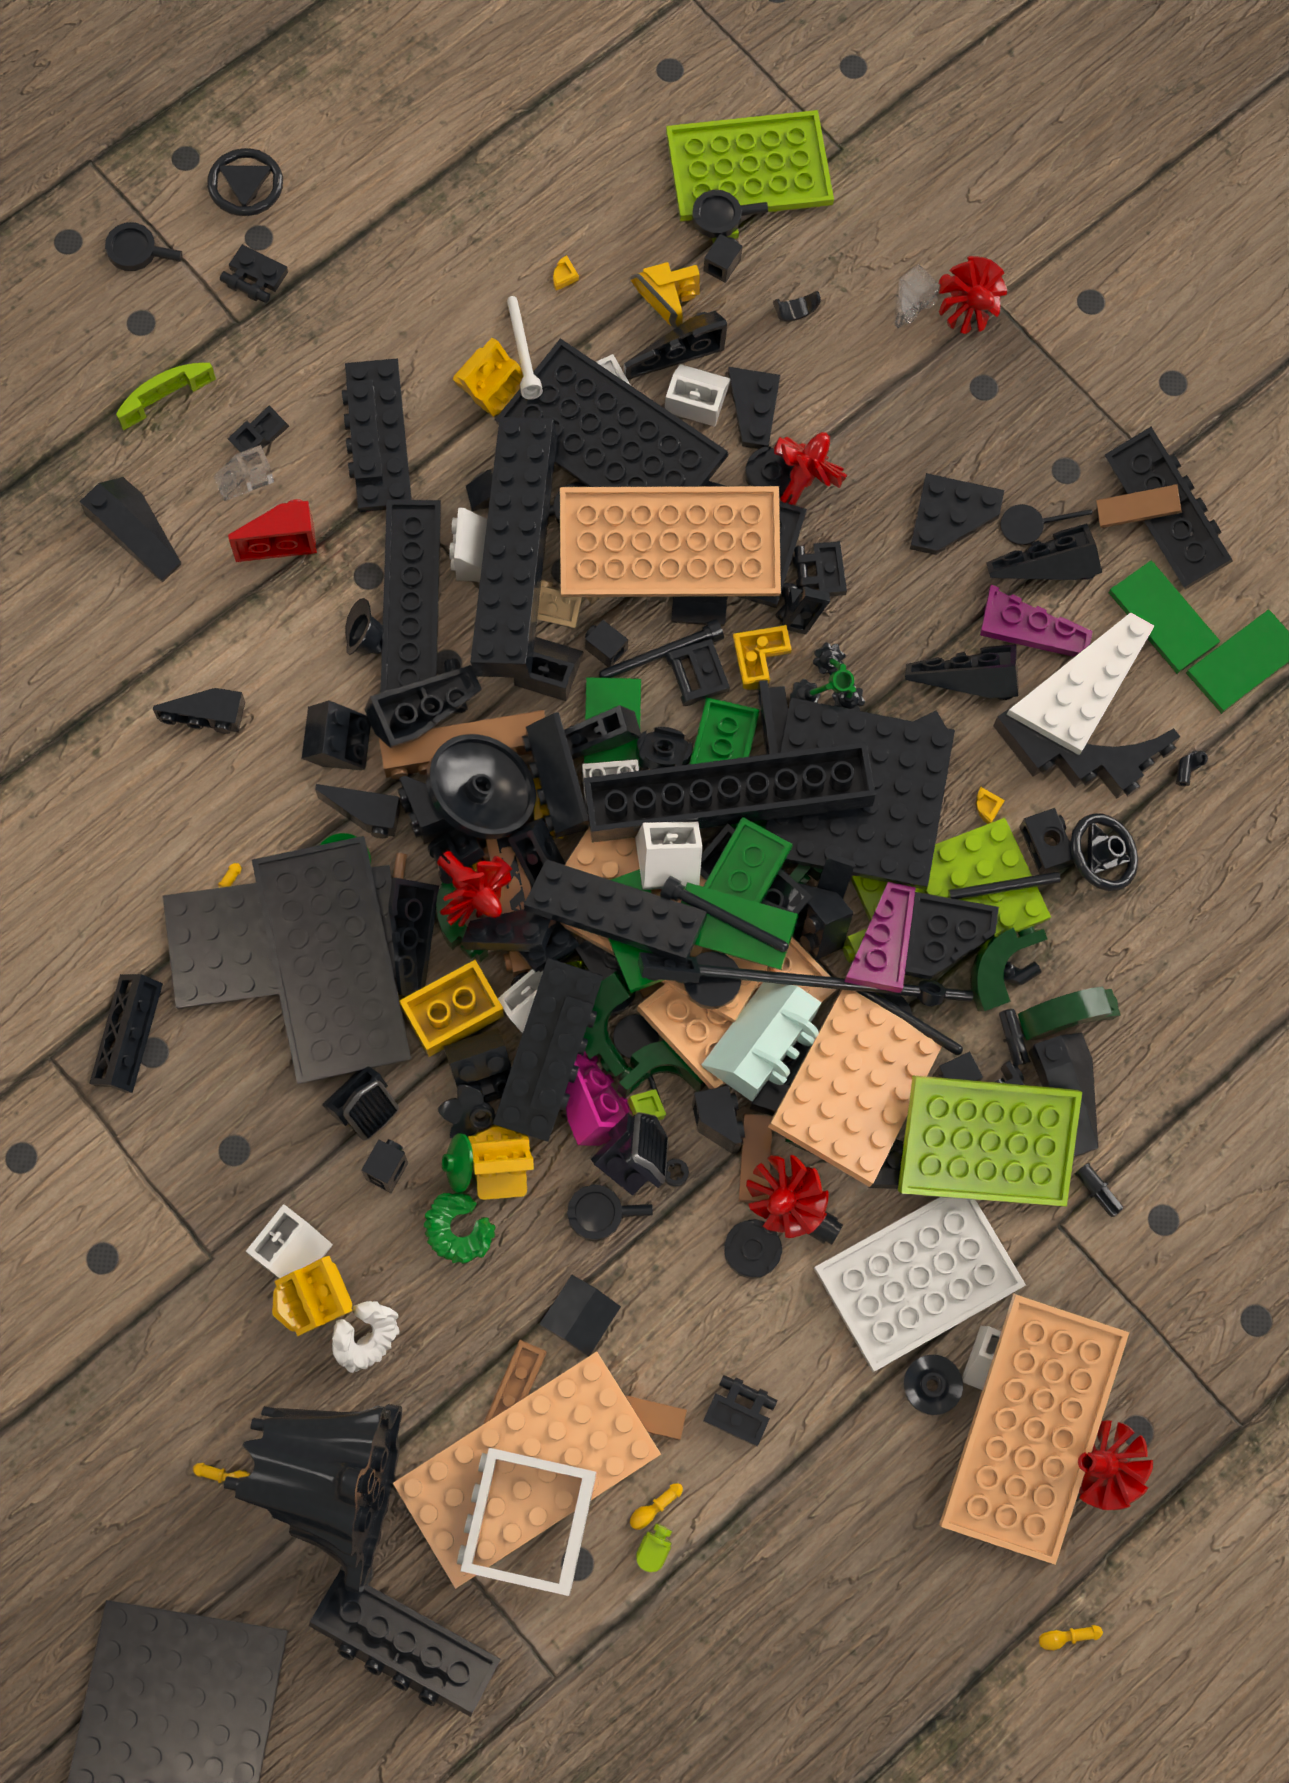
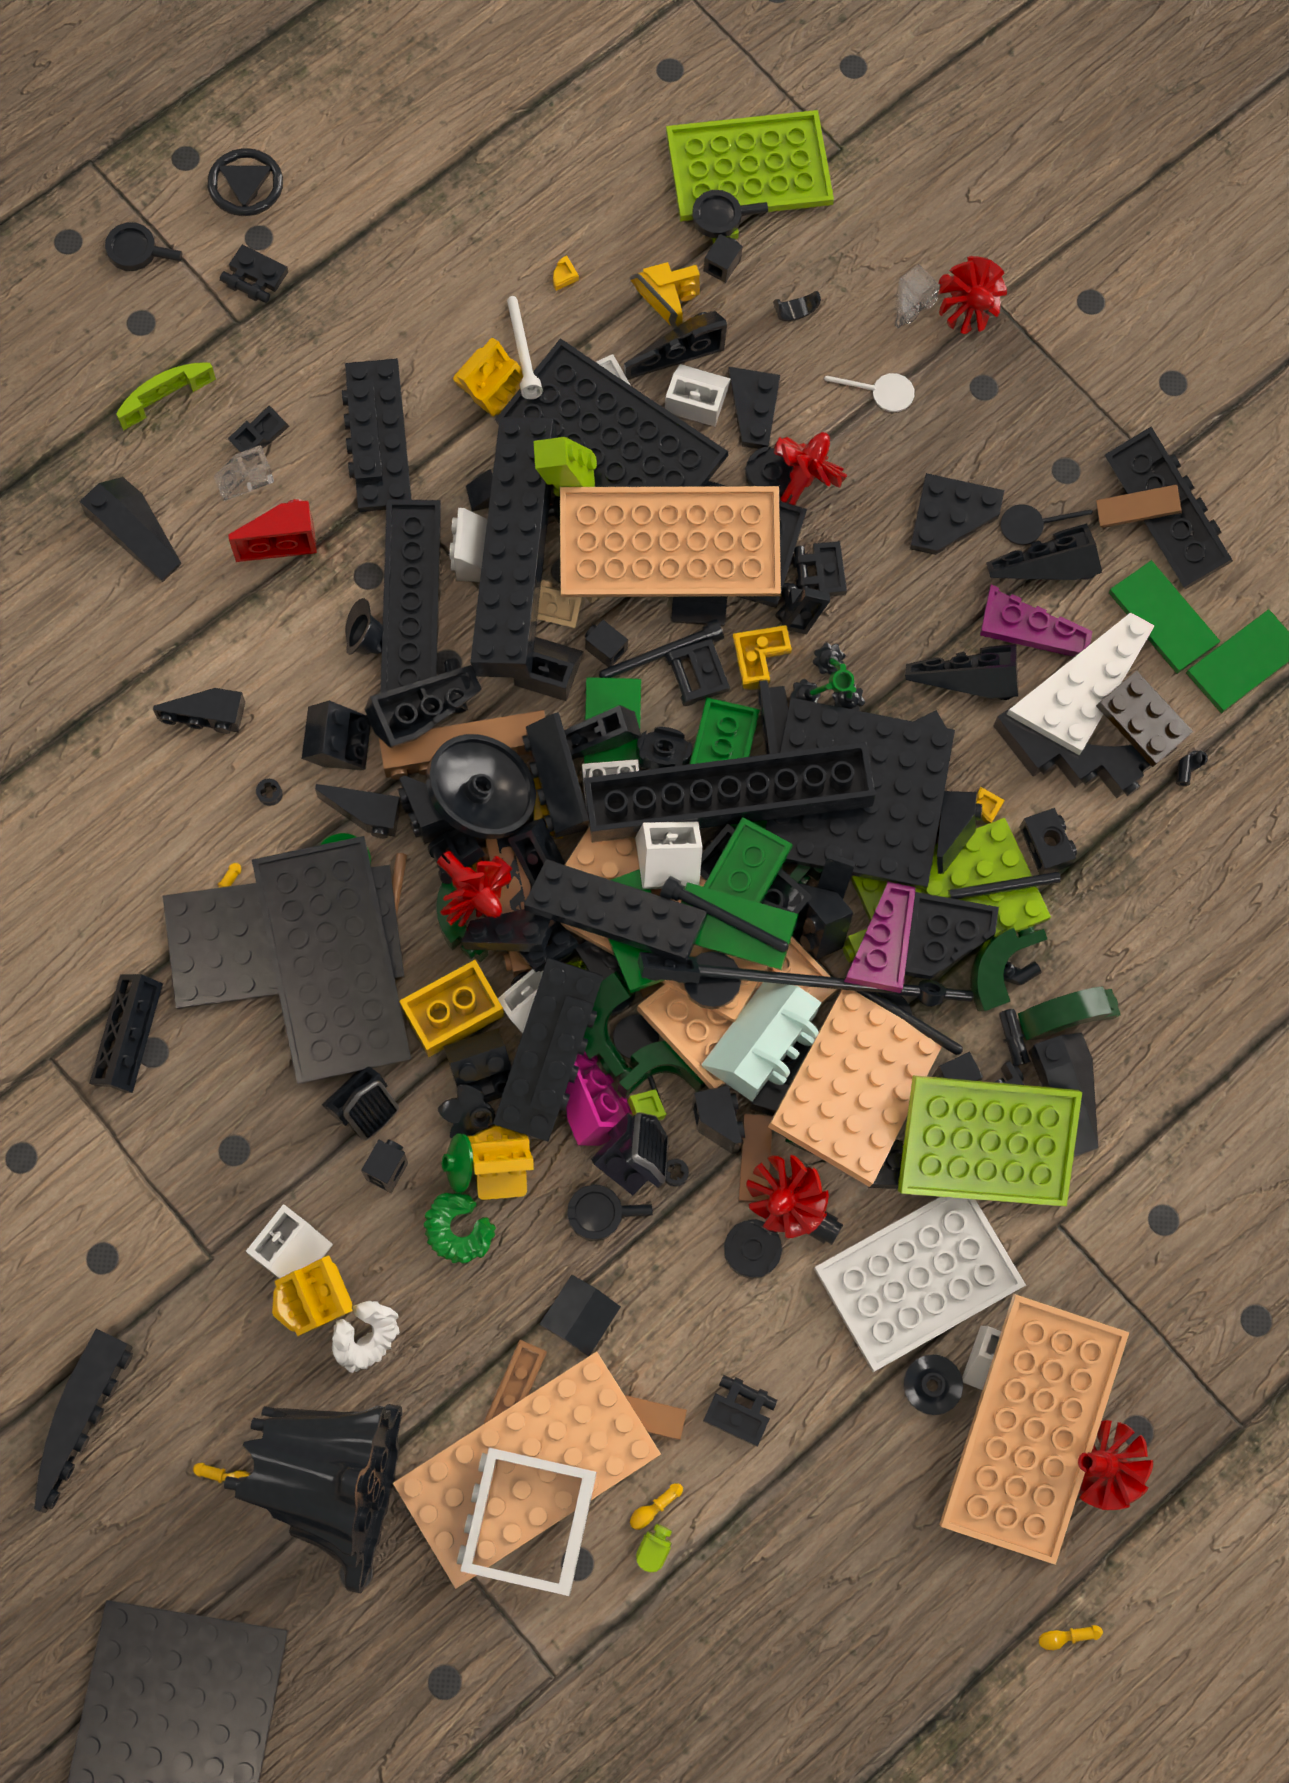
black plate [309,1569,501,1717] -> none
black wedge [388,877,440,996] -> none
black piece [1071,813,1138,892] -> none
black axle [1074,1162,1123,1217] -> none
none -> black slope [34,1329,133,1513]
none -> black bush [256,778,283,806]
none -> lime wedge [534,437,597,496]
none -> white piece [824,373,914,412]
none -> black slope [937,791,983,874]
none -> plate [1096,671,1193,767]

